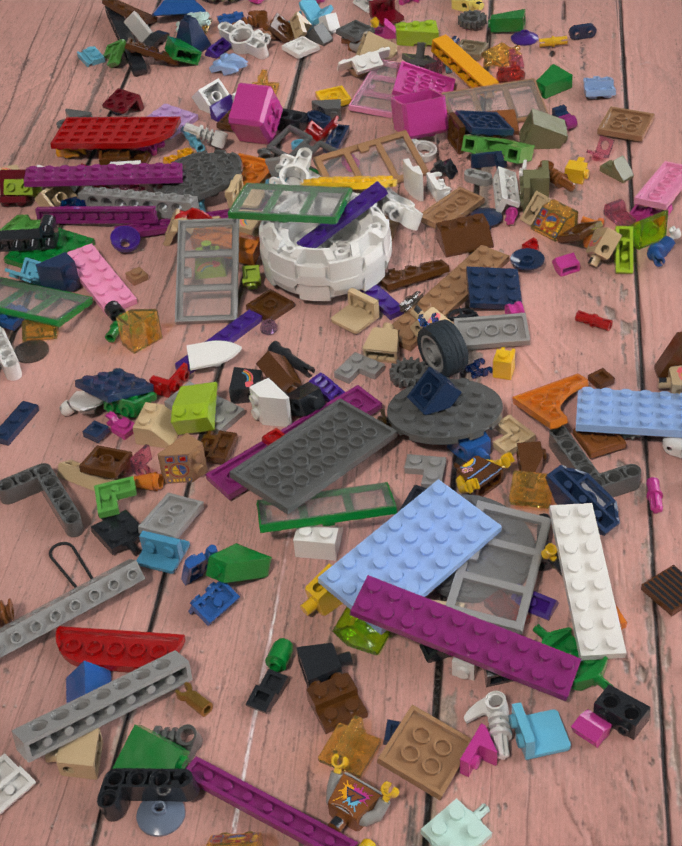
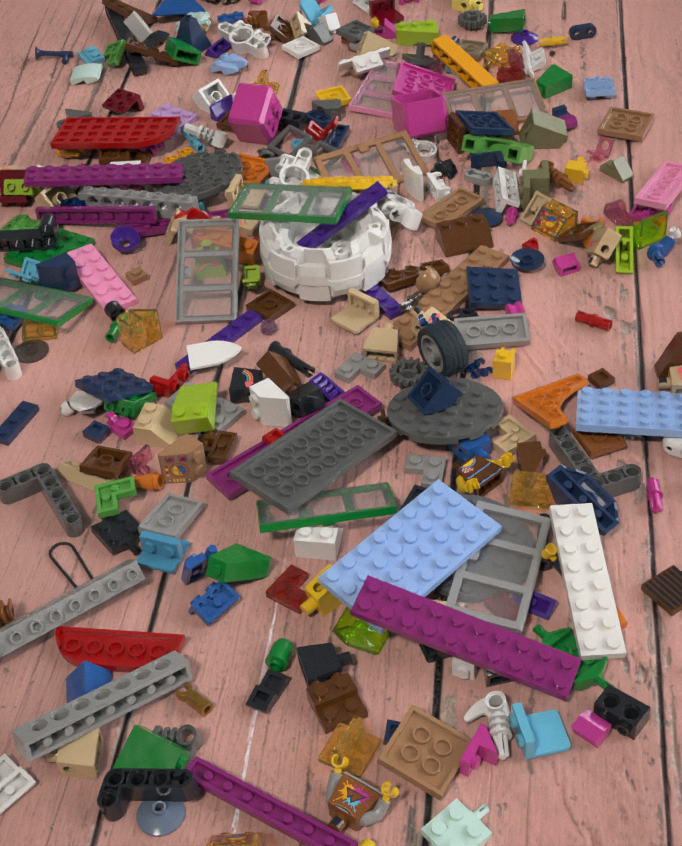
none -> dark blue piece [35,46,74,65]
none -> light aqua slope [70,63,103,85]
none -> clear red plate [265,564,309,615]
none -> medium nougat hair [415,266,440,294]
none -> white bracket [521,40,546,78]

